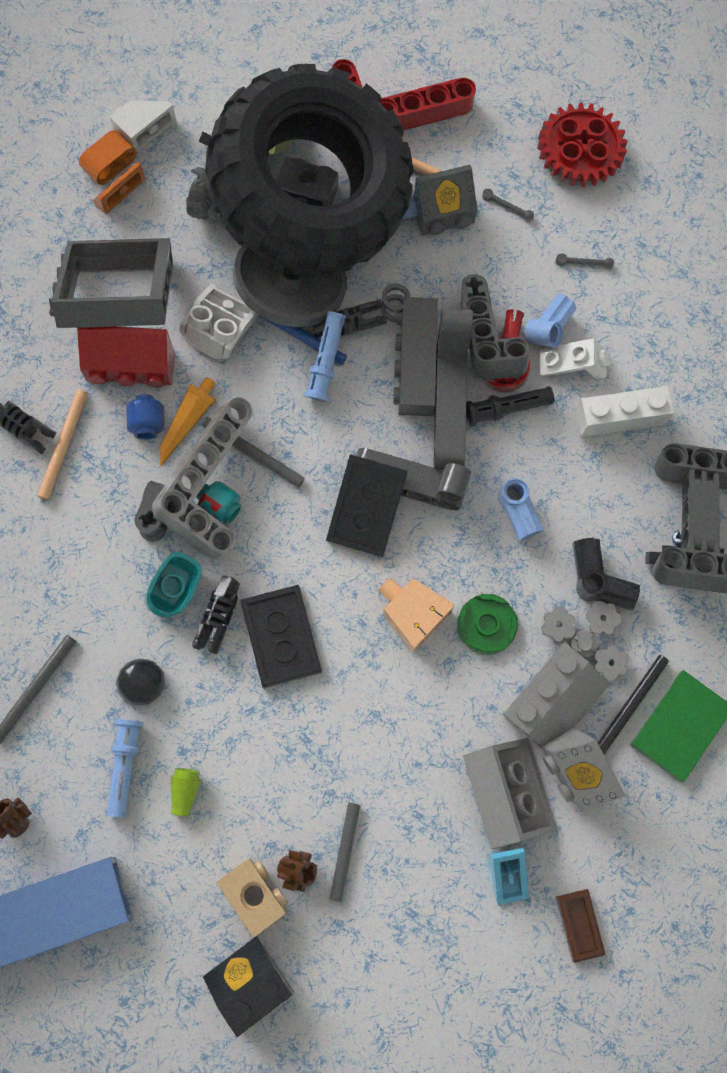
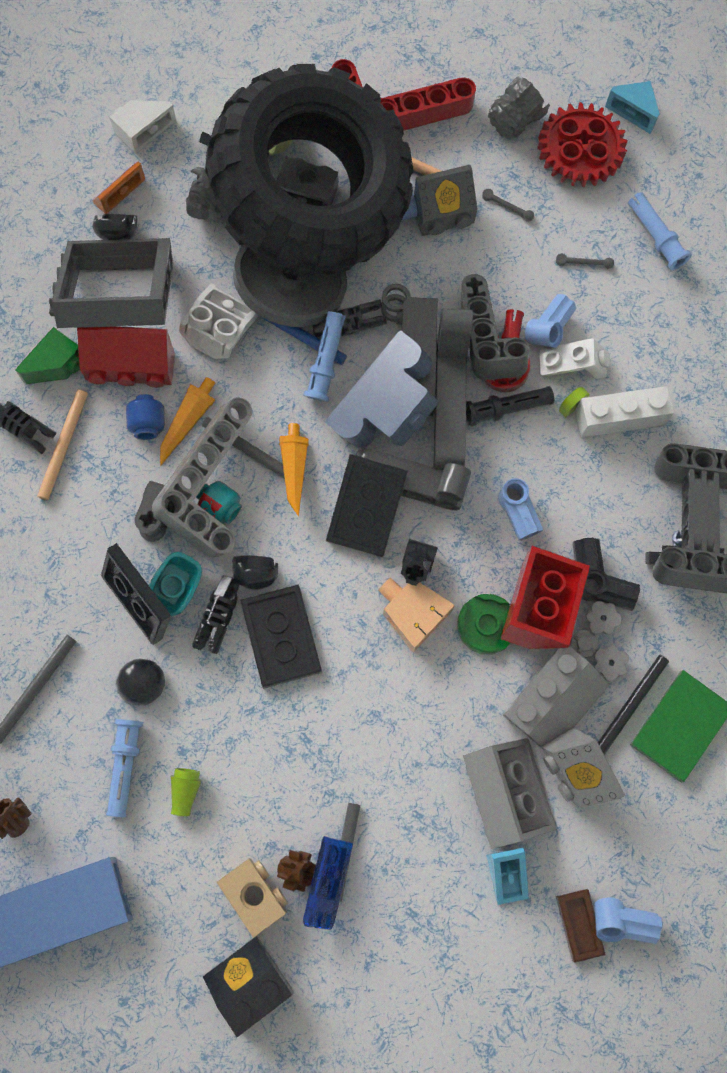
orange beam [79,130,137,185] -> none
none -> green slope [15,327,80,384]
none -> black hair [93,214,137,240]
none -> black tile [101,543,171,645]
none -> black hair [232,555,278,590]
none -> light orange bar [279,423,309,517]
none -> clear blue hinge [303,836,353,930]
none -> sand blue brick [325,330,438,448]
none -> black piece [401,539,438,586]
none -> dark grey hair [488,77,550,138]
none -> red slope [501,546,590,649]
none -> lime tile [559,387,590,418]
none -> light blue piece [594,897,662,944]
none -> medium azure slope [605,81,660,134]
none -> light blue pin [628,192,692,270]

